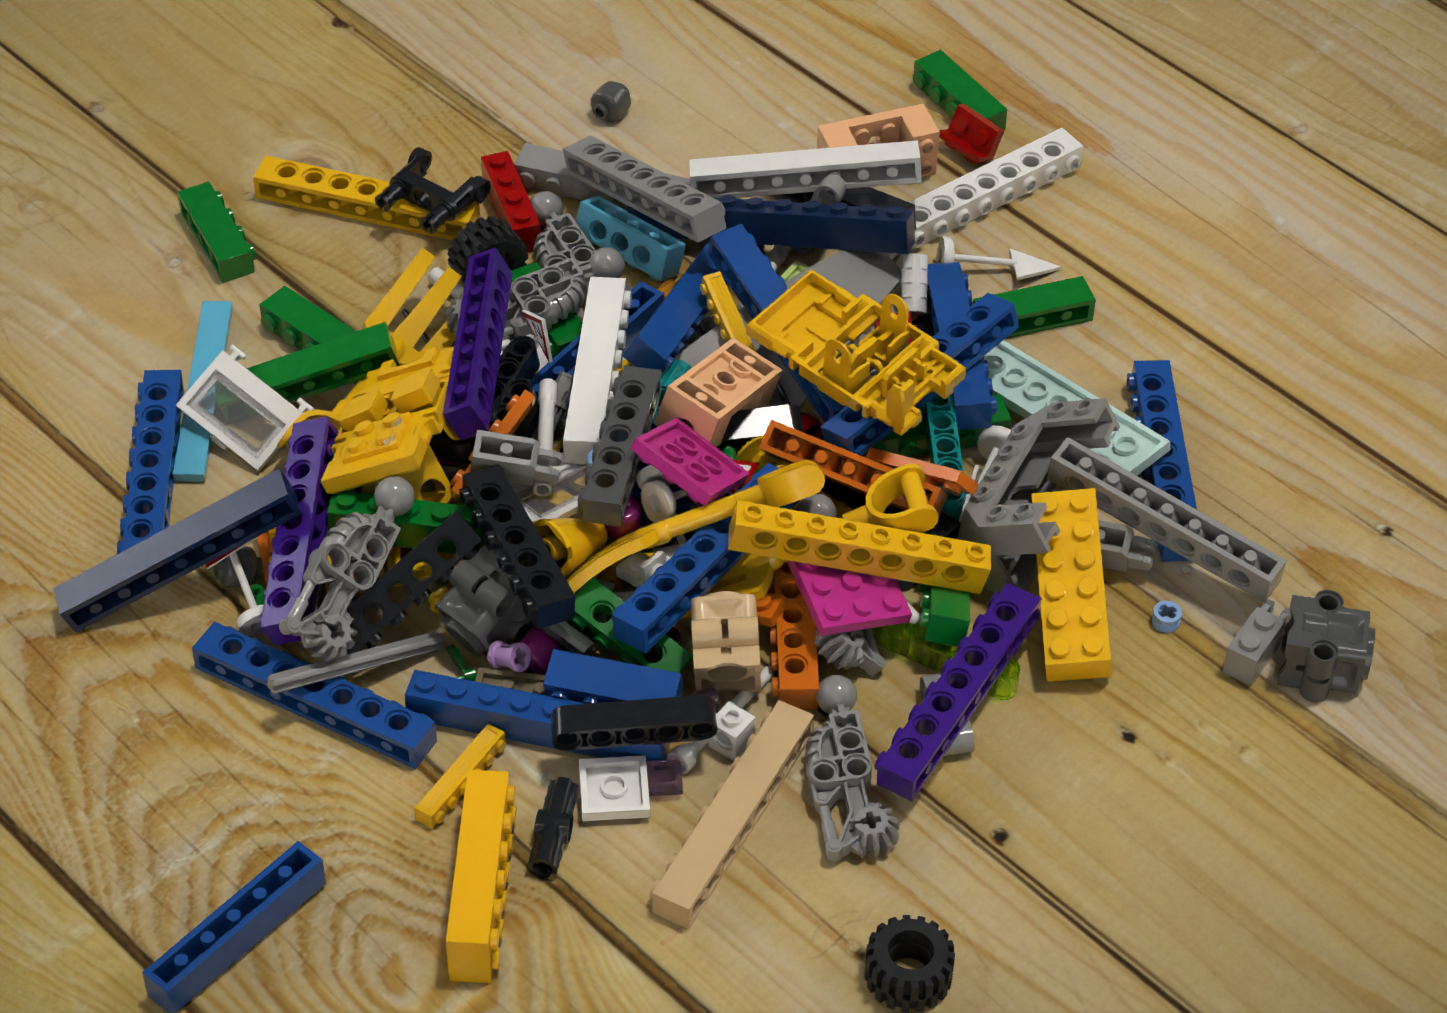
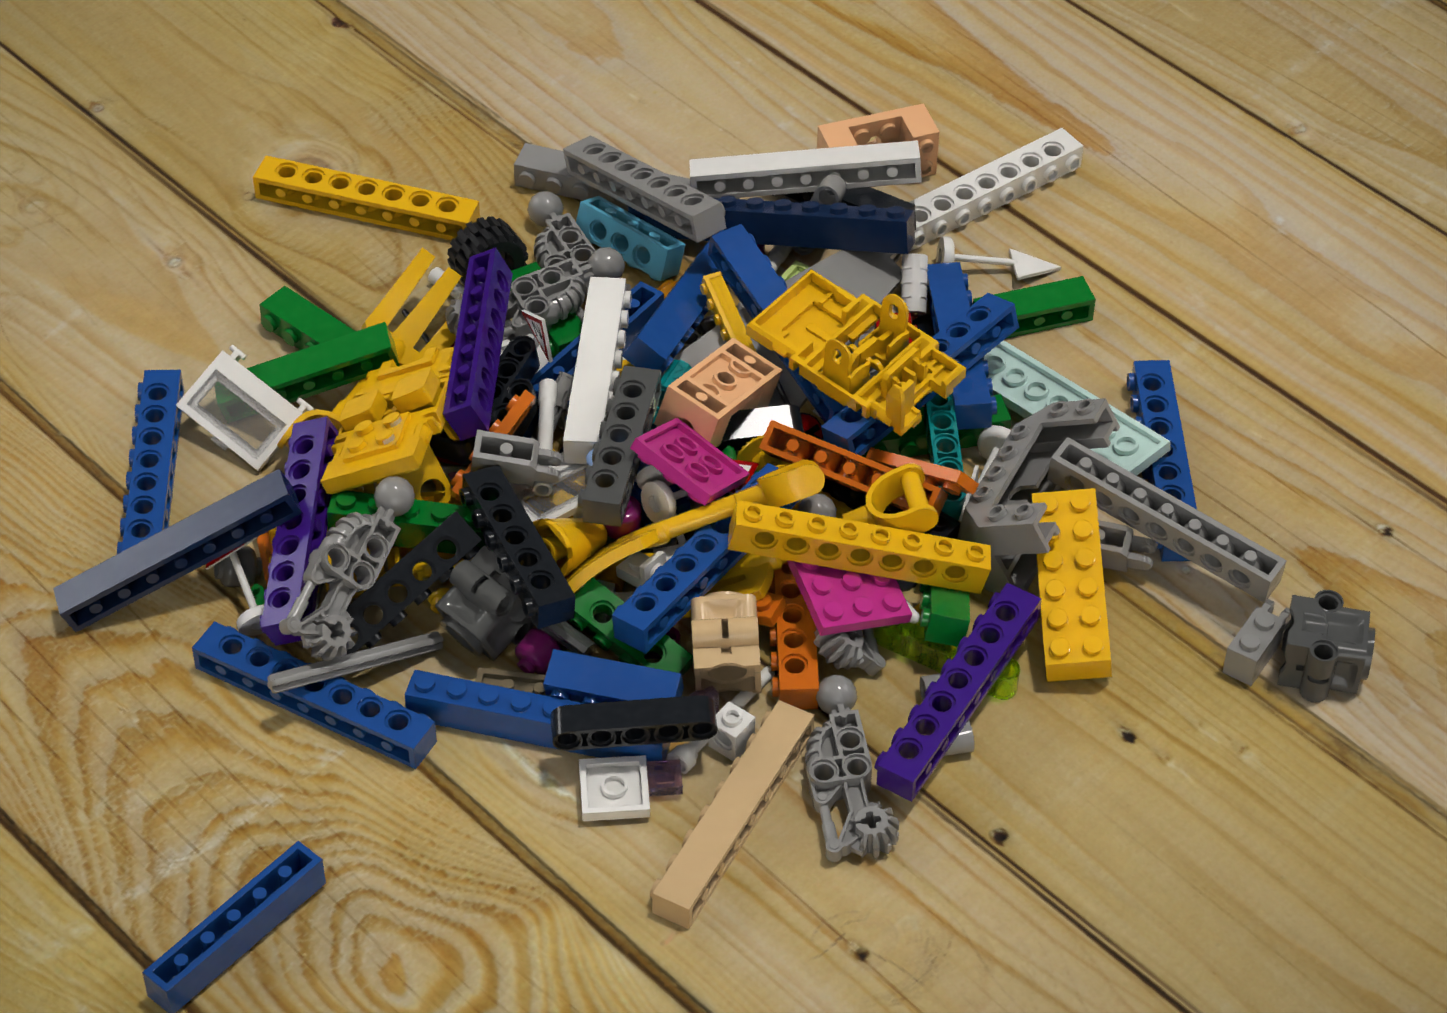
medium azure tile [173,301,233,482] -> none
green brick [177,181,257,283] -> none
black connector [375,147,491,234] -> none
yellow piece [414,723,506,829] -> none
green piece [446,644,477,681] -> none
yellow brick [446,770,517,983] -> none
red brick [481,151,541,253] -> none
lavender bush [487,641,531,672] -> none
black piece [528,777,579,877] -> none
dark grey head [590,81,631,122] -> none
black tyre [864,915,955,1013] -> none
green brick [913,49,1007,130] -> none
red bracket [939,104,1004,164] -> none
light blue bush [1152,601,1182,633] -> none

